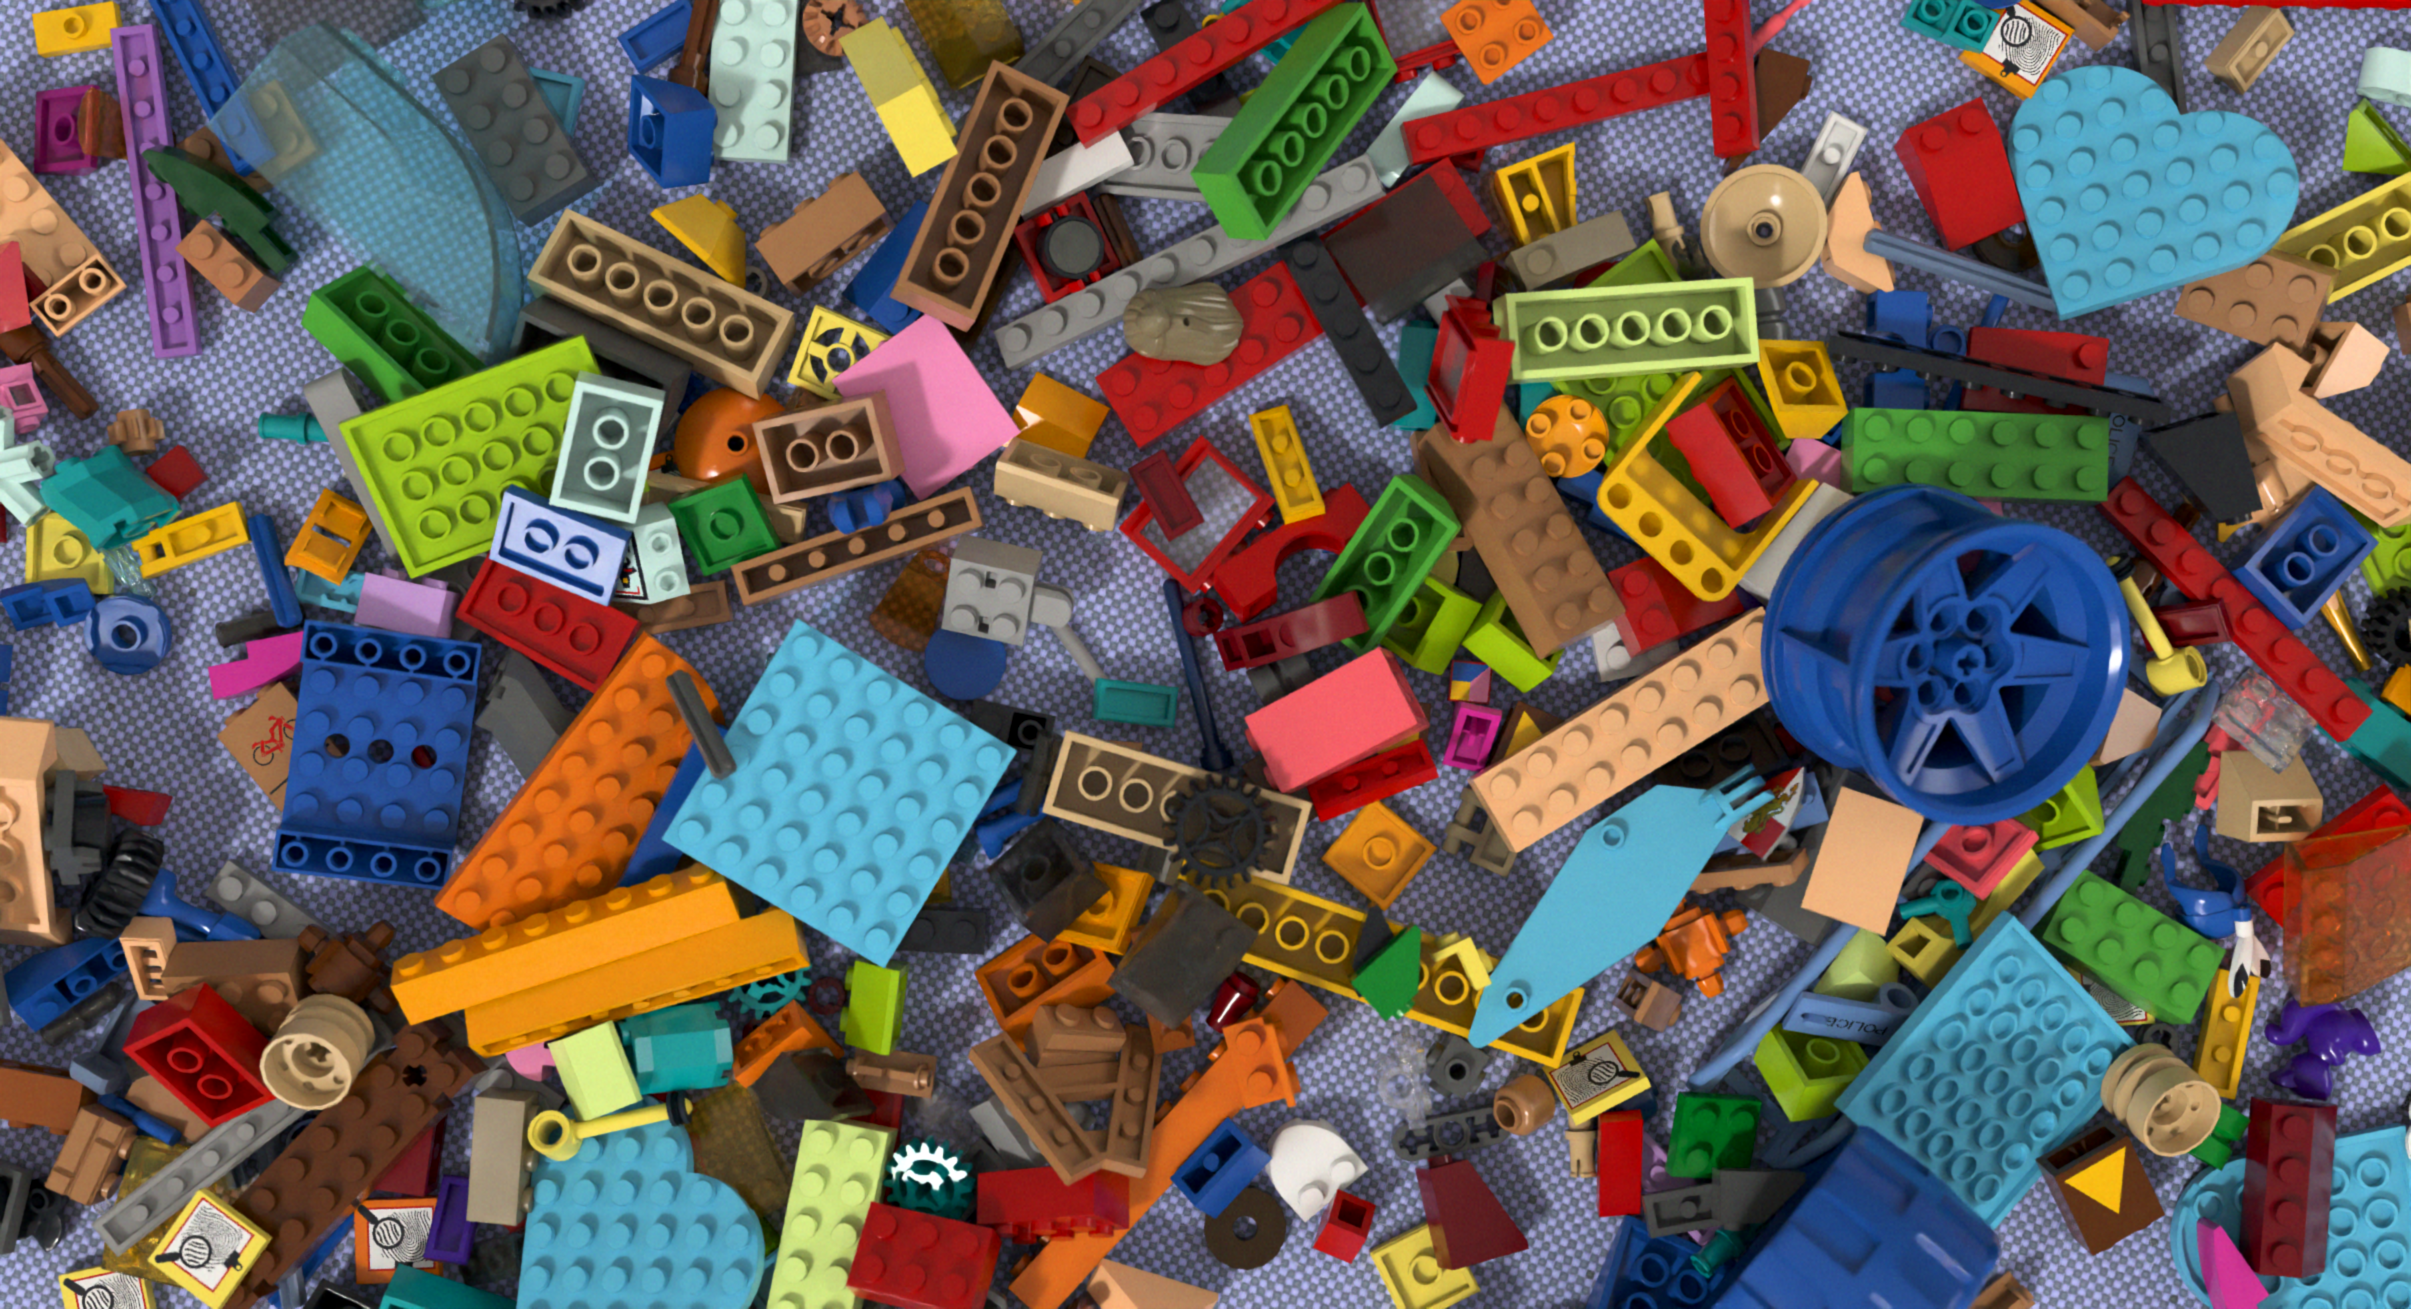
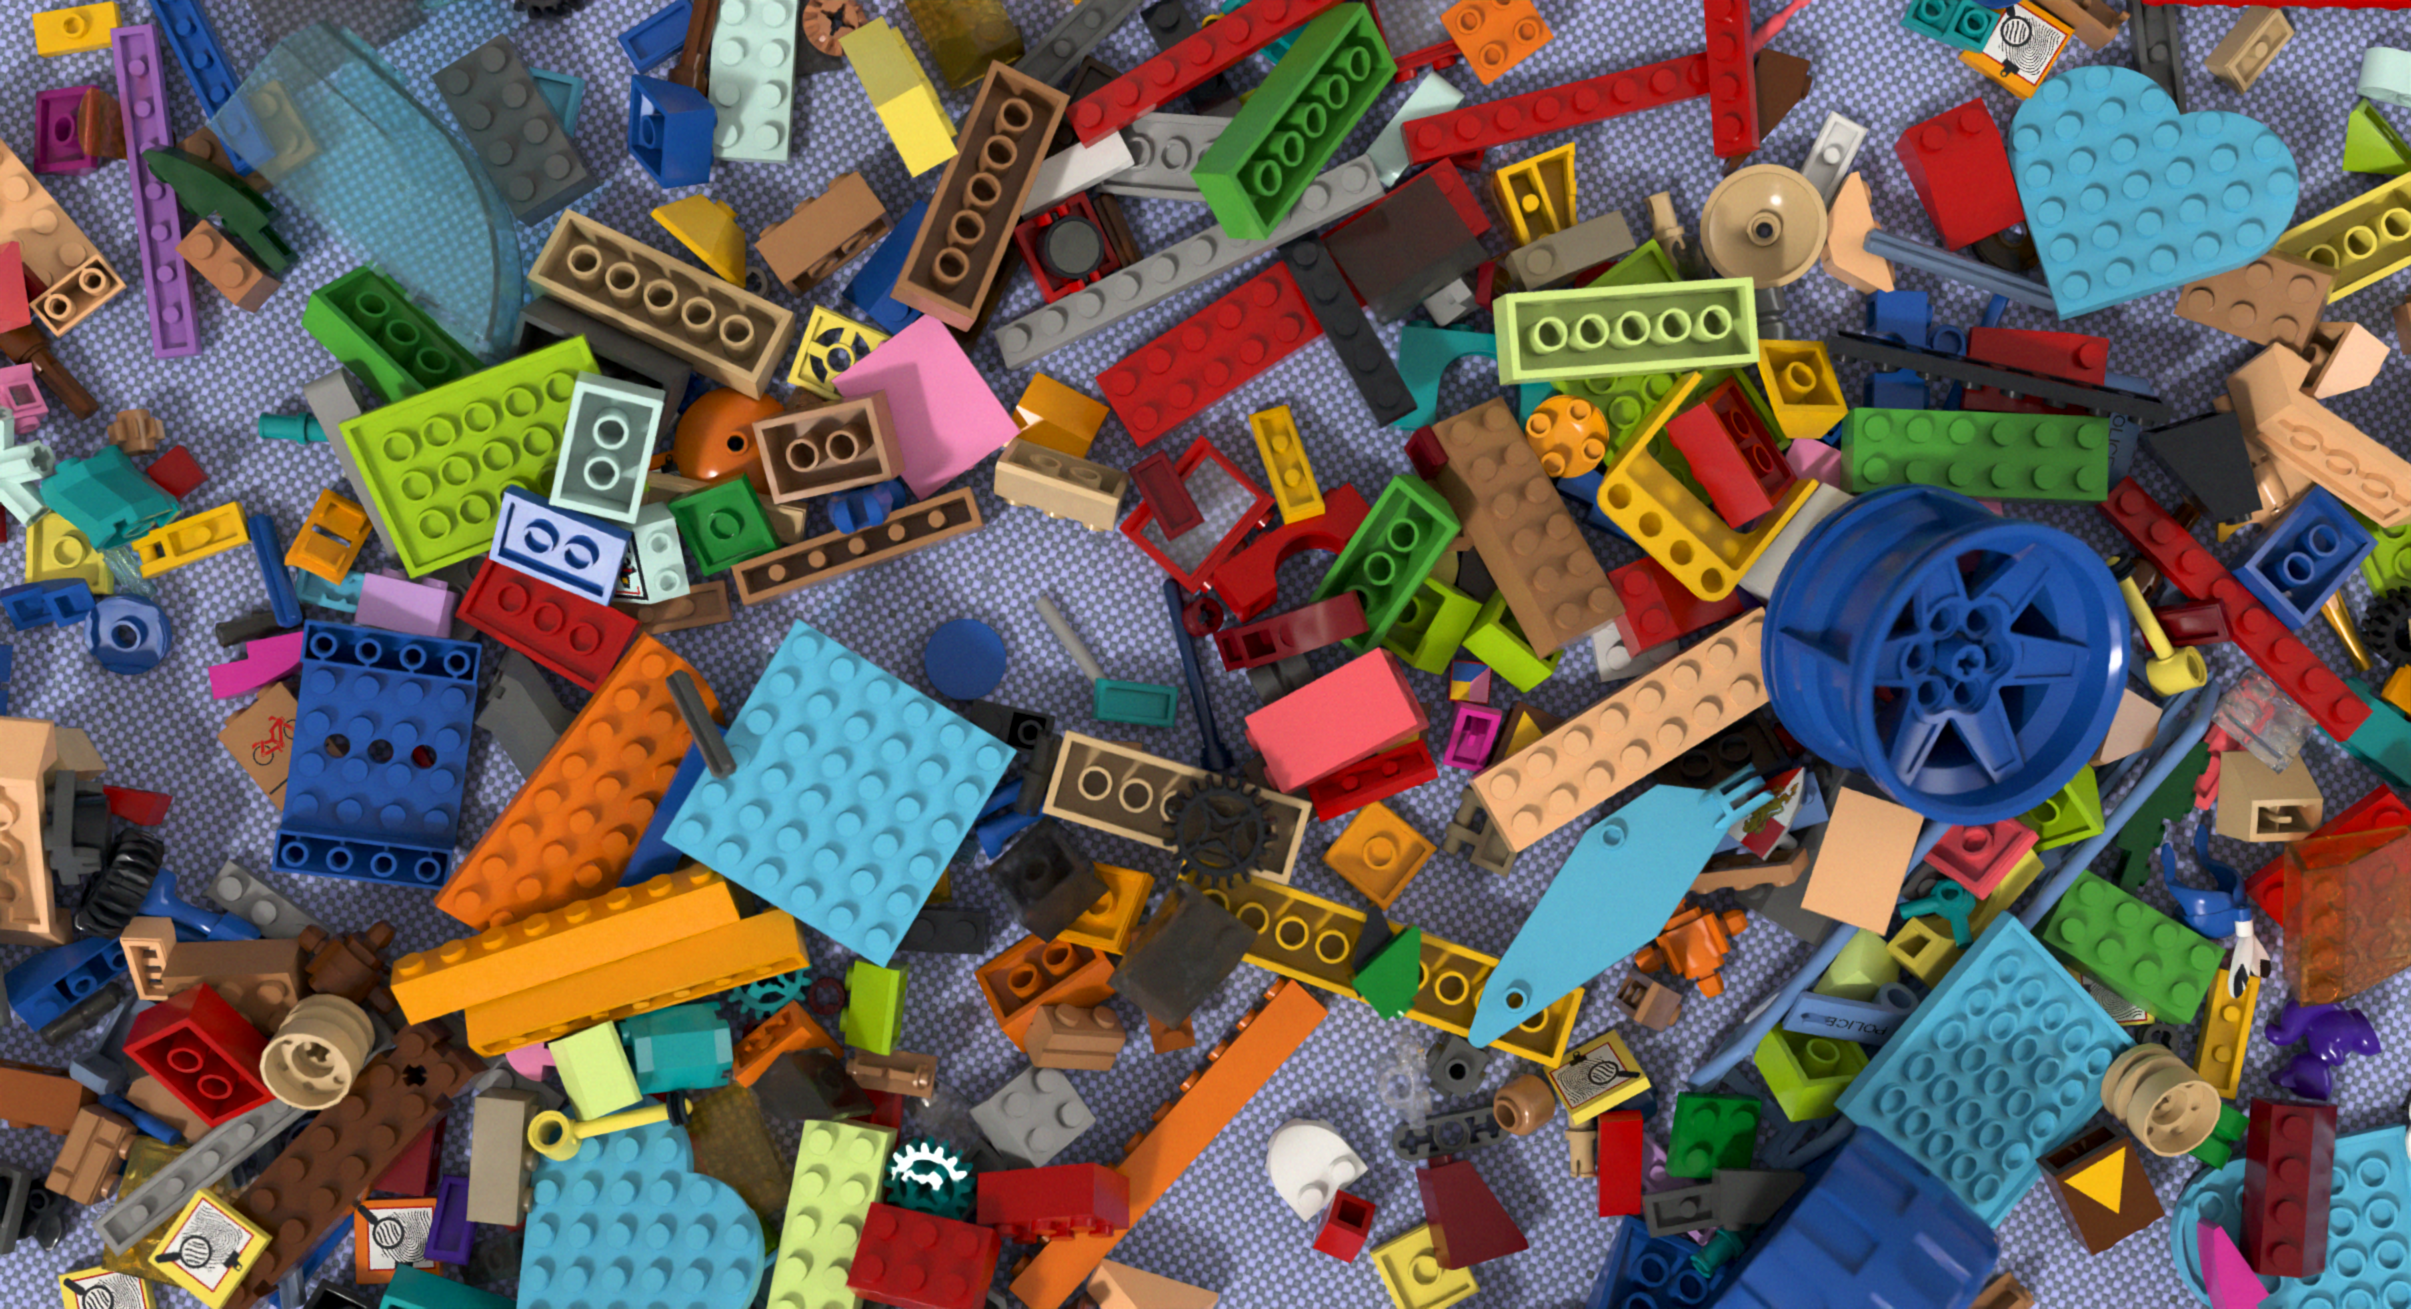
clear orange piece [869,550,951,652] -> none
light grey brick [941,534,1075,647] -> none
medium nougat plate [968,1023,1163,1186] -> none
dark tan hair [1122,282,1244,366] -> none
light grey plate [1134,843,1184,887] -> none
blue brick [1170,1117,1272,1219] -> none
dark brown tile [1204,1185,1286,1270] -> none
dark red cone [1205,970,1261,1034] -> none
orange bracket [1222,1012,1302,1109] -> none
red window [1423,294,1516,444] -> none
light yellow bracket [1428,930,1494,991] -> none
none -> dark red tile [1404,424,1450,482]

